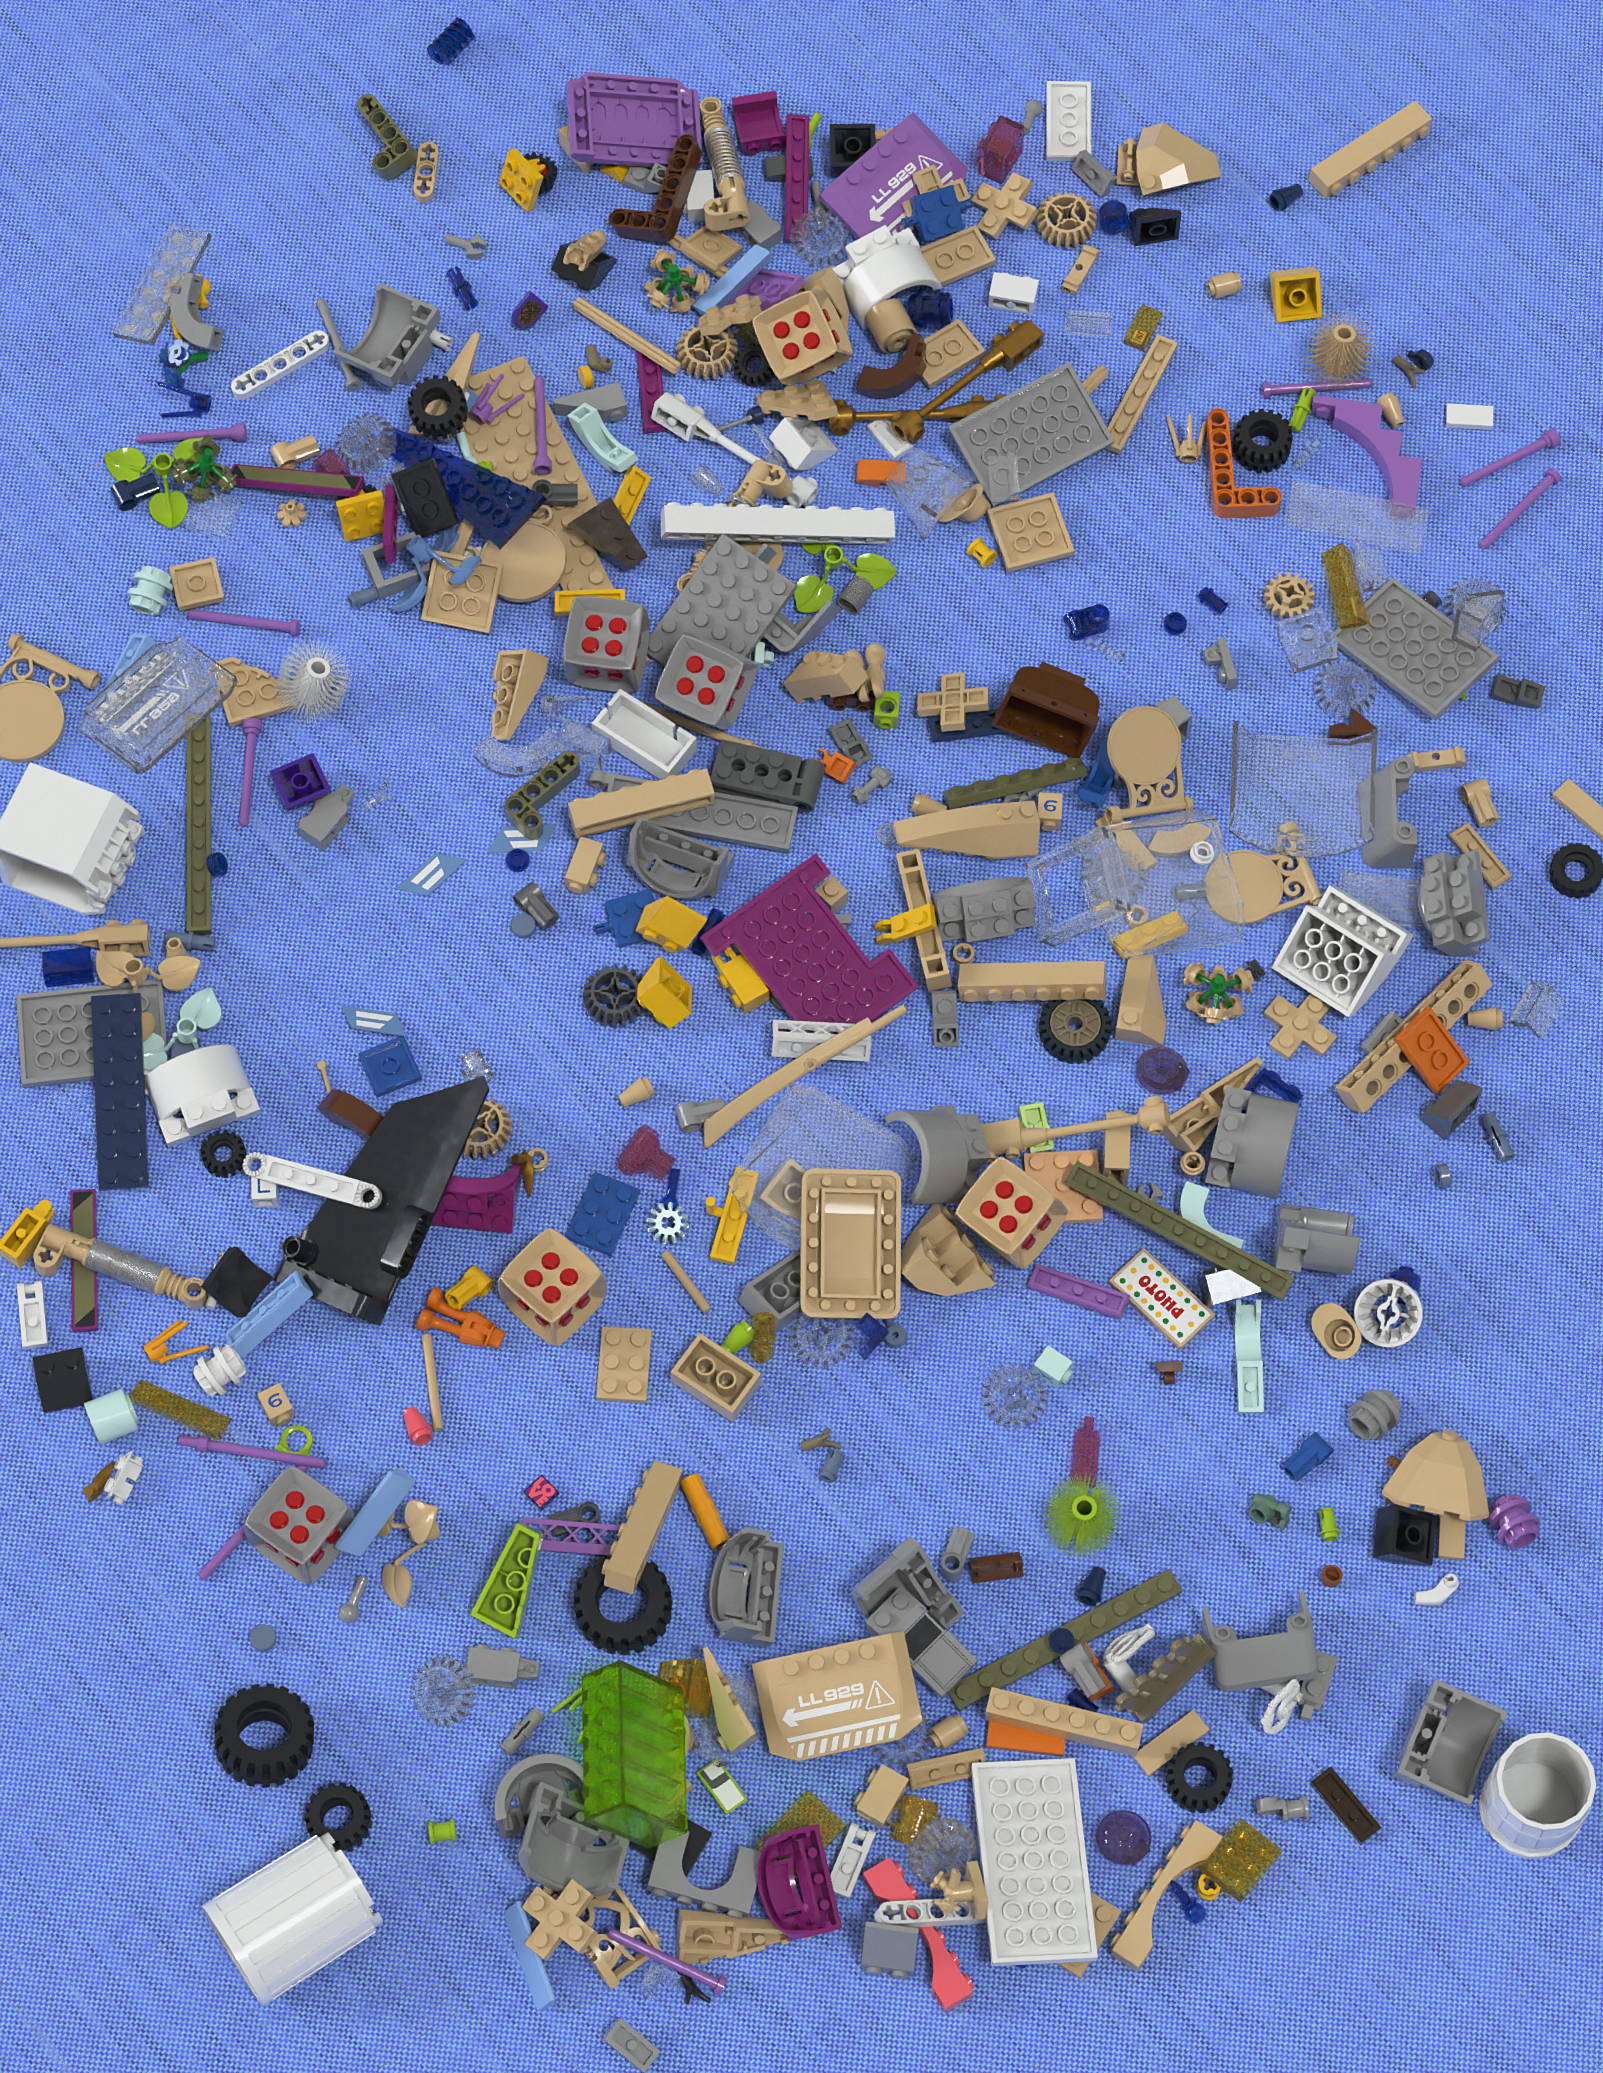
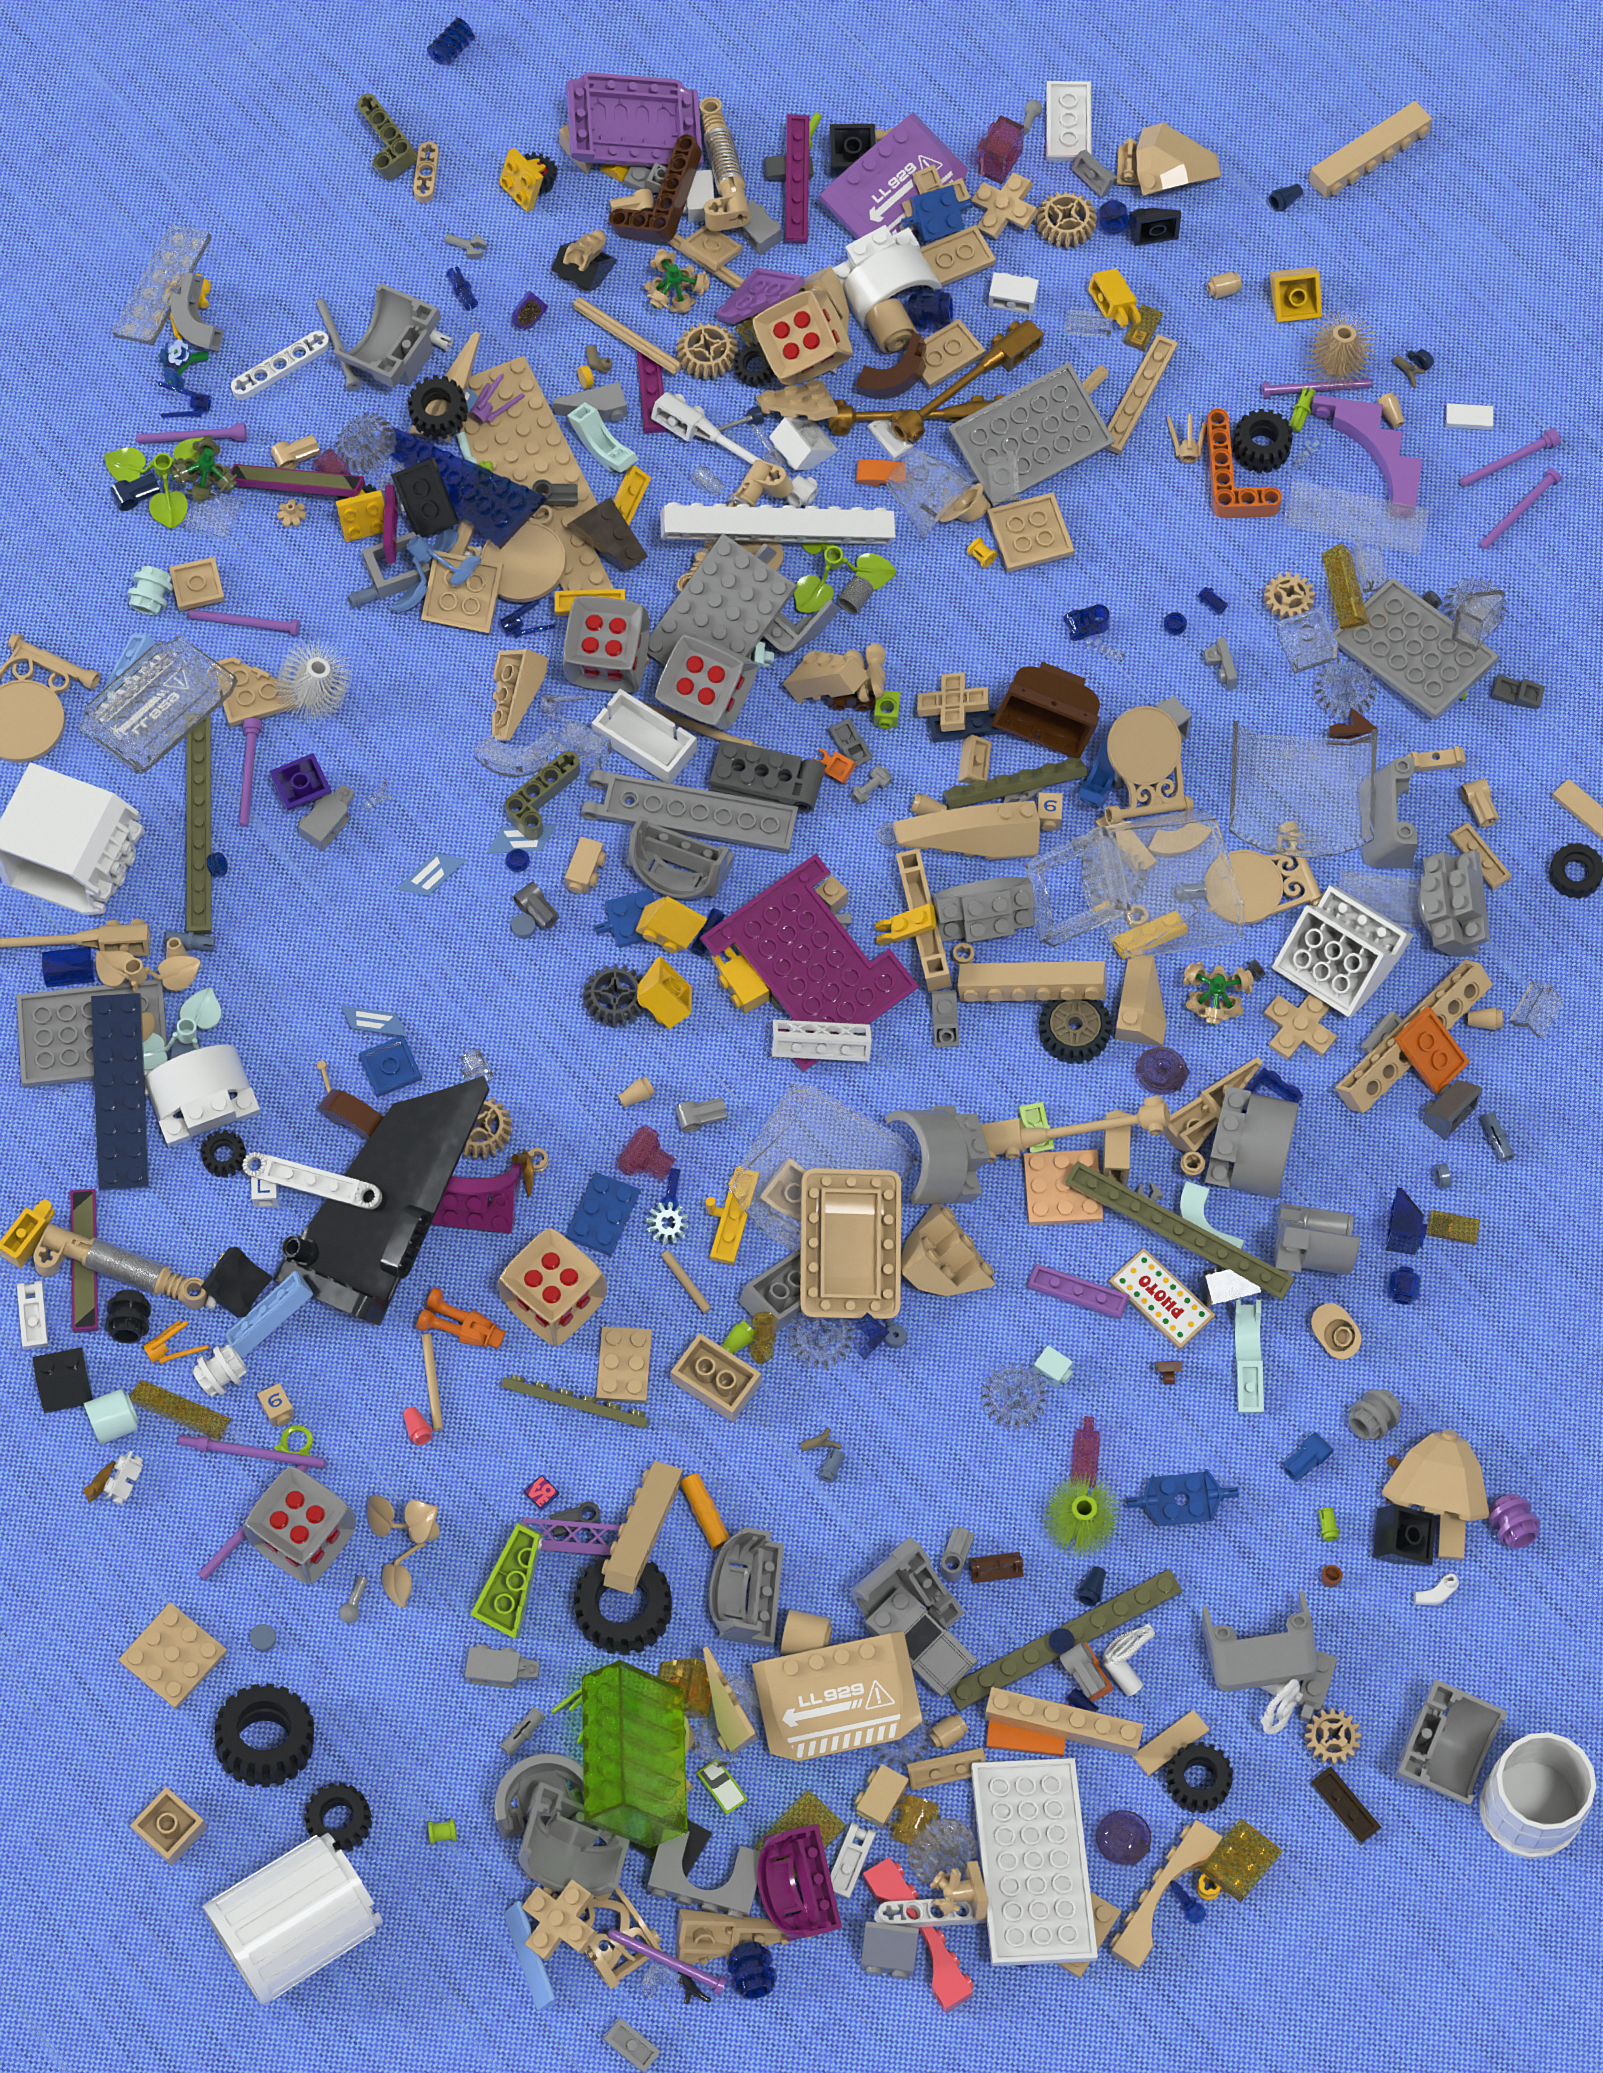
light blue slope [335,1469,415,1556] -> none
clear gear [410,1656,478,1727] -> none
yellow piece [444,1265,494,1310] -> none
medium lavender piece [534,376,552,475] -> none
tan brick [568,768,715,838] -> none
light blue slope [692,244,772,315] -> none
tan plate [698,294,762,336] -> none
tan piece [703,1004,908,1149] -> none
magenta panel [732,91,786,155] -> none
clear gear [789,208,851,270] -> none
light grey bar [811,181,830,223] -> none
tan piece [955,1156,1068,1269] -> none
tan piece [1062,244,1100,296] -> none
dark tan fence [1115,1633,1217,1723] -> none
white plate [1190,841,1214,865] -> none
sand green plate [1249,1493,1292,1530] -> none
light grey connector [1255,1796,1310,1823] -> none
white gear [1354,1278,1423,1347] -> none
none -> black piece [105,1290,152,1344]
none -> tan plate [118,1602,228,1710]
none -> tan brick [130,1787,208,1866]
none -> clear blue plant [500,597,555,638]
none -> olive plate [501,1374,651,1429]
none -> tan piece [610,189,655,212]
none -> clear blue piece [726,1942,777,1999]
none -> tan piece [780,1609,833,1656]
none -> tan slope [958,735,992,784]
none -> yellow hinge [1088,268,1141,327]
none -> blue plate [1126,1469,1239,1526]
none -> tan gear [1304,1708,1362,1766]
none -> clear blue slope [1386,1187,1427,1255]
none -> clear yellow tile [1426,1210,1480,1245]

